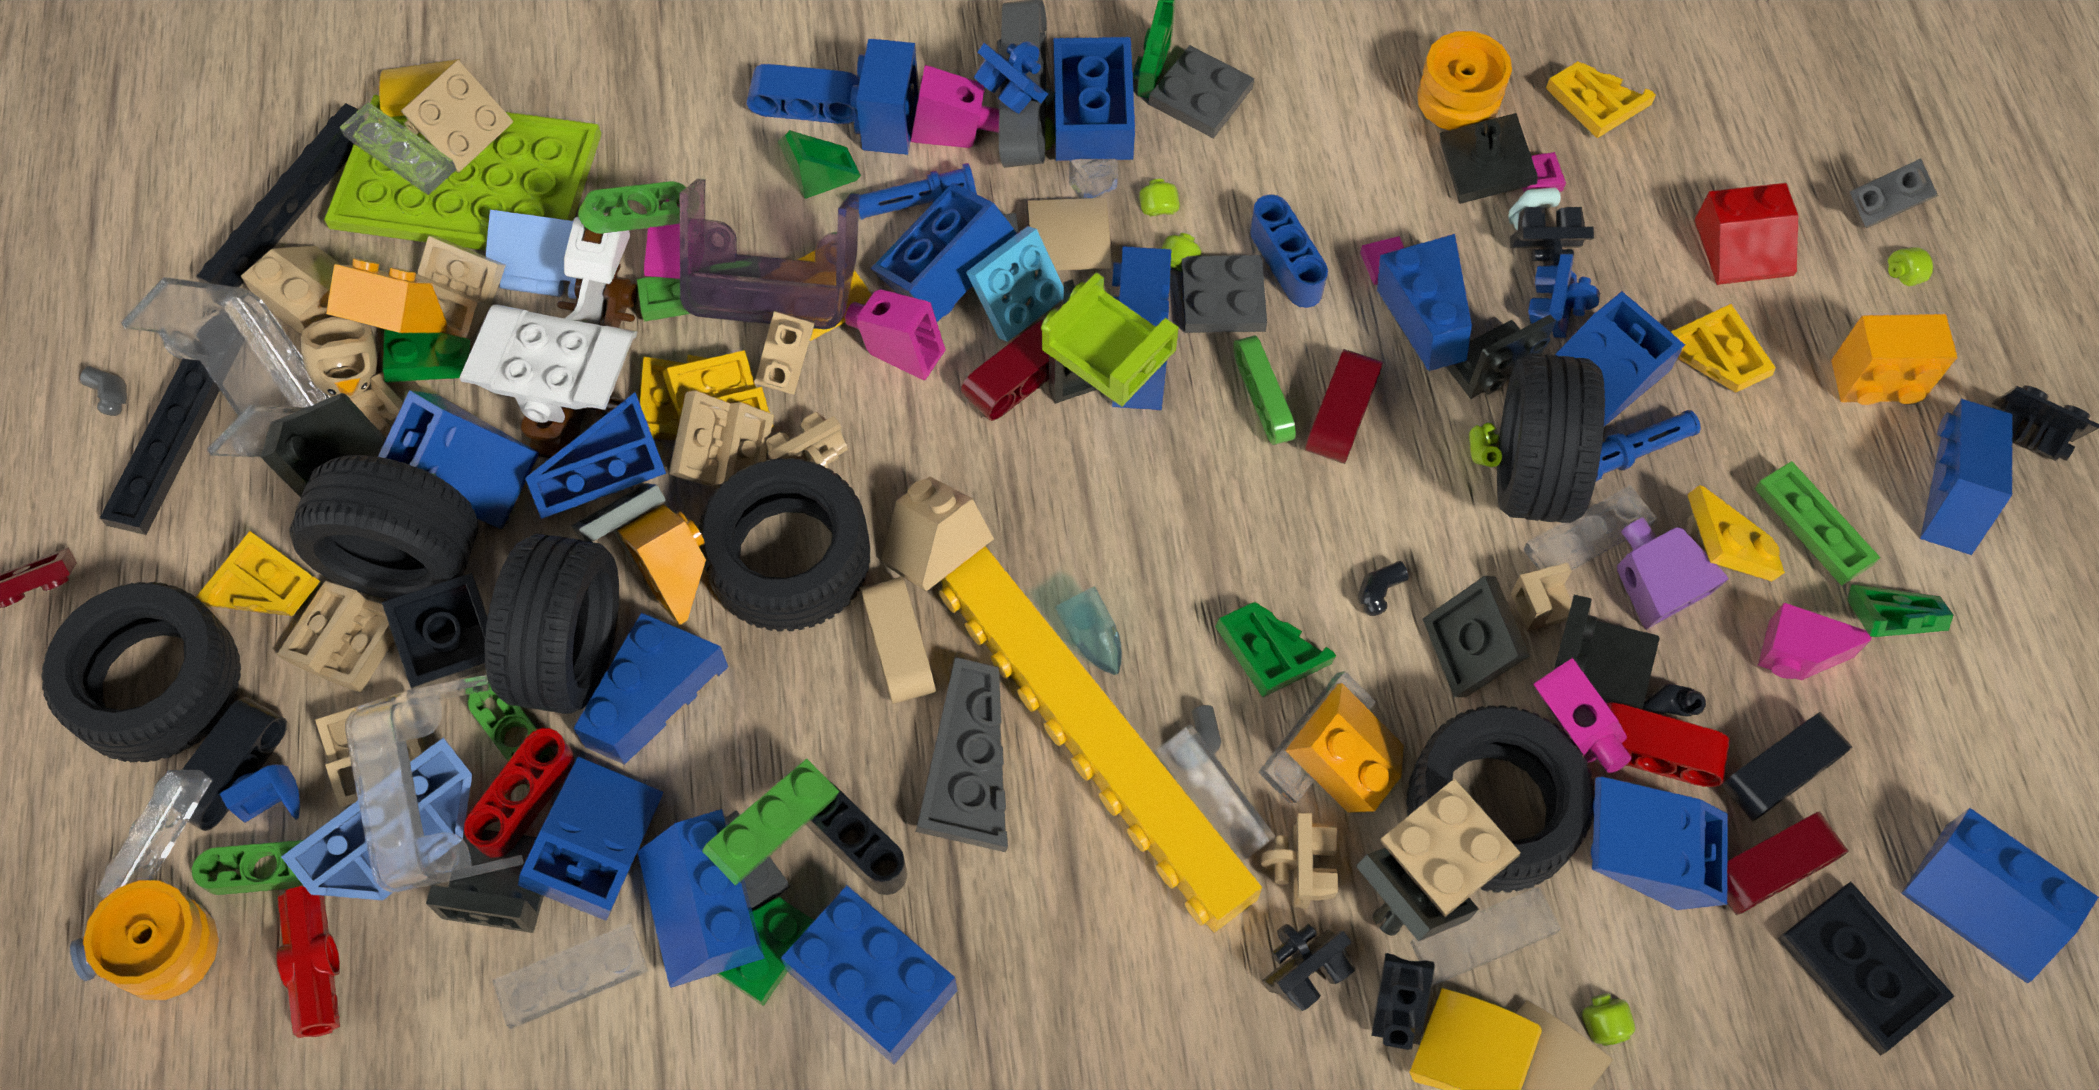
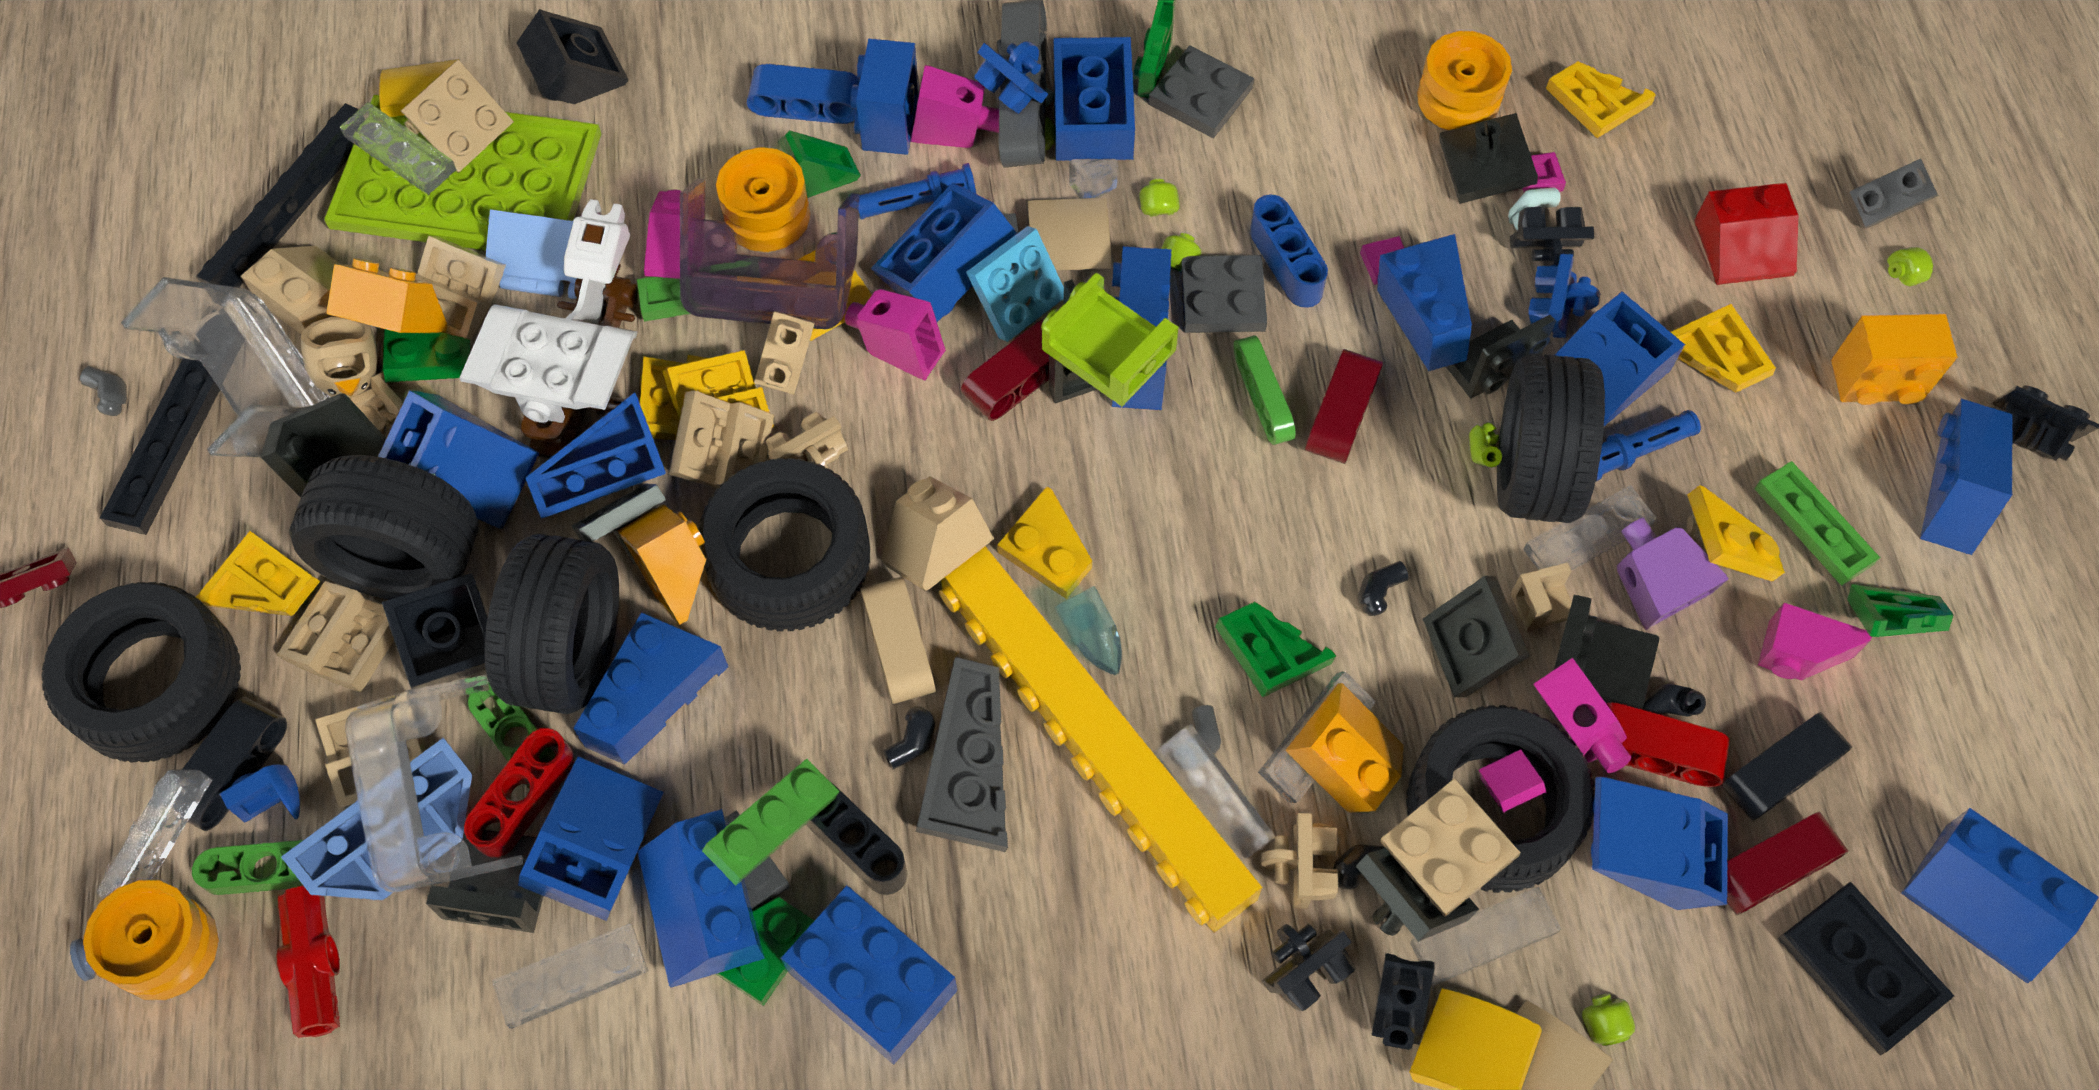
bright green beam [578,181,695,234] -> none
none -> black slope [516,9,629,105]
none -> light orange wheel [716,147,811,252]
none -> black arm [883,706,936,770]
none -> yellow wing [997,486,1092,599]
none -> black arm [1333,844,1385,890]
none -> dark pink tile [1479,750,1546,812]

